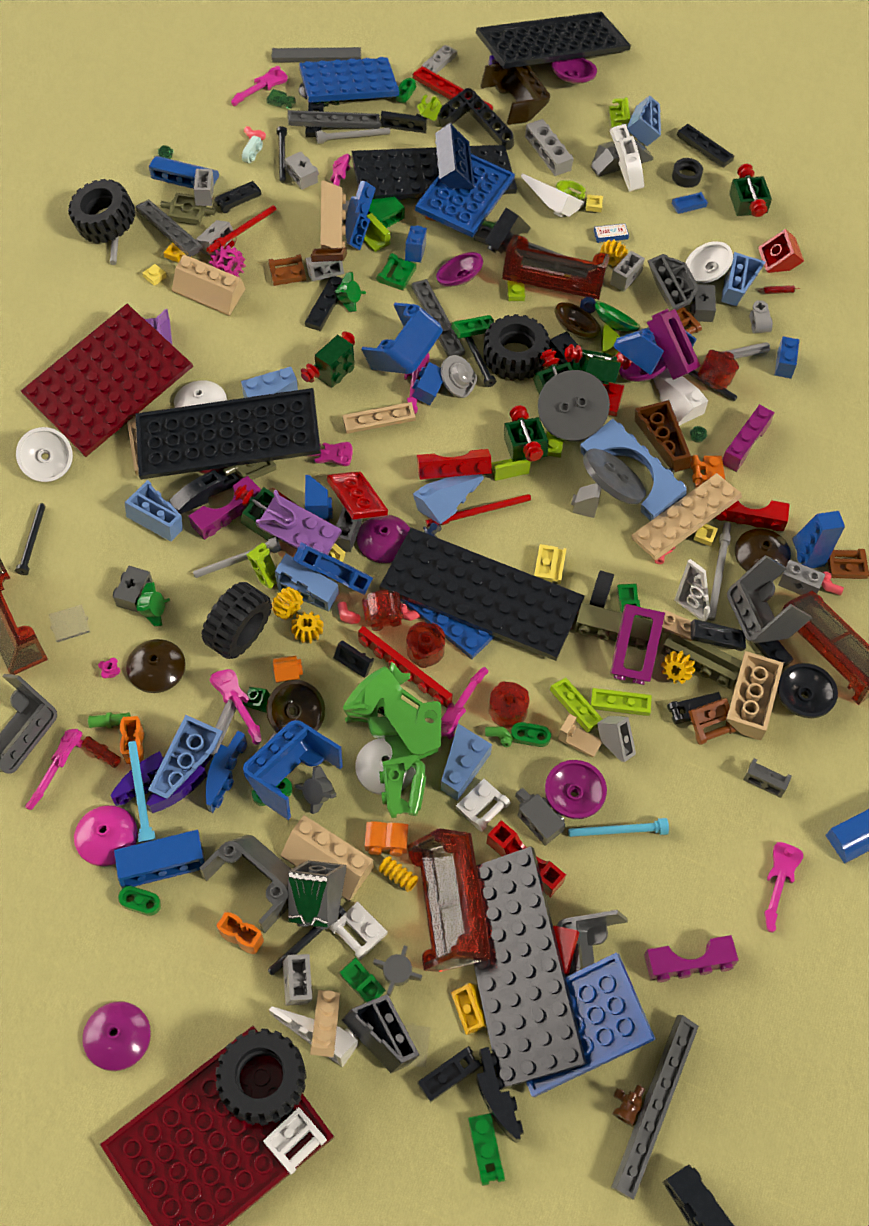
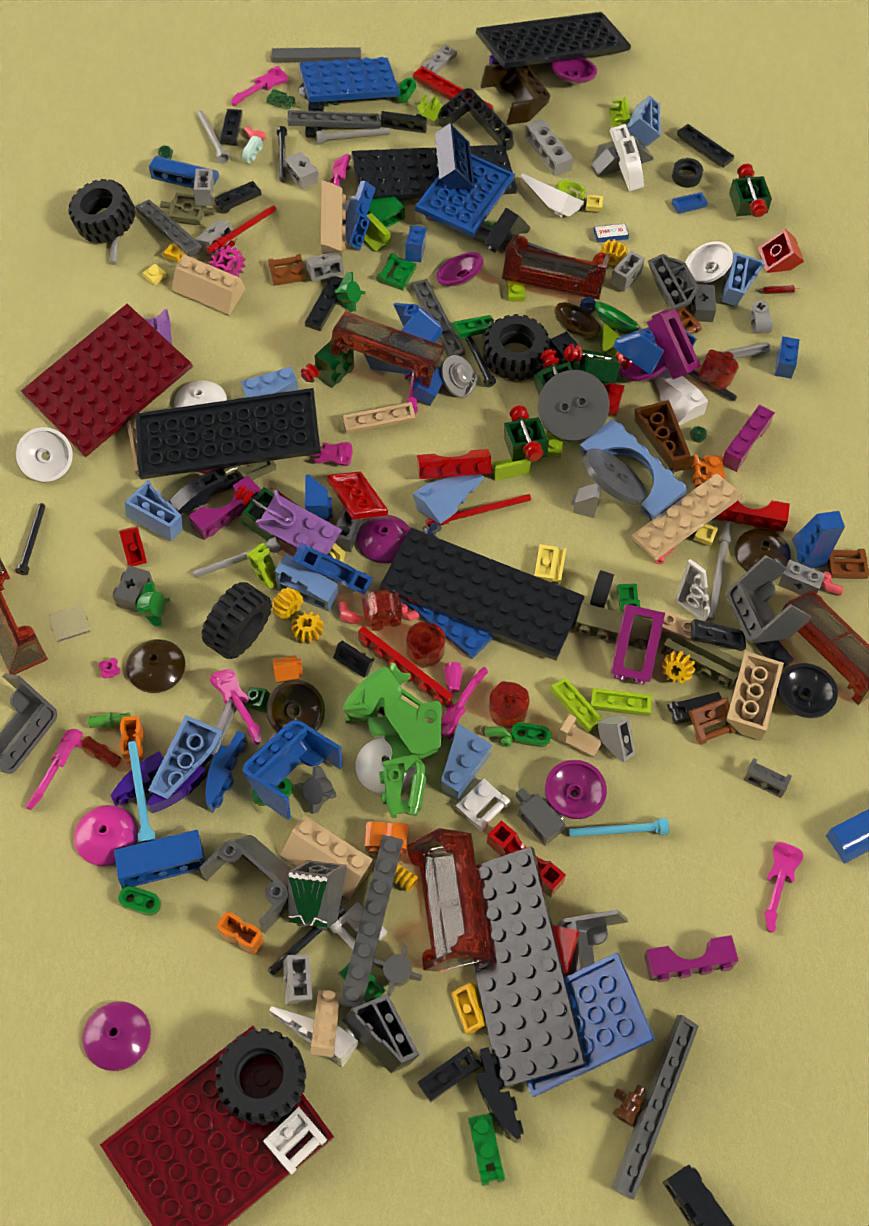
reddish brown tile [311,247,347,262] -> none
none -> red slope [119,526,147,566]
none -> light grey piece [197,110,230,164]
none -> black plate [221,109,243,145]
none -> clear red windscreen [330,311,445,388]
none -> dark grey plate [339,835,403,1008]
none -> dark pink cone [444,662,463,692]

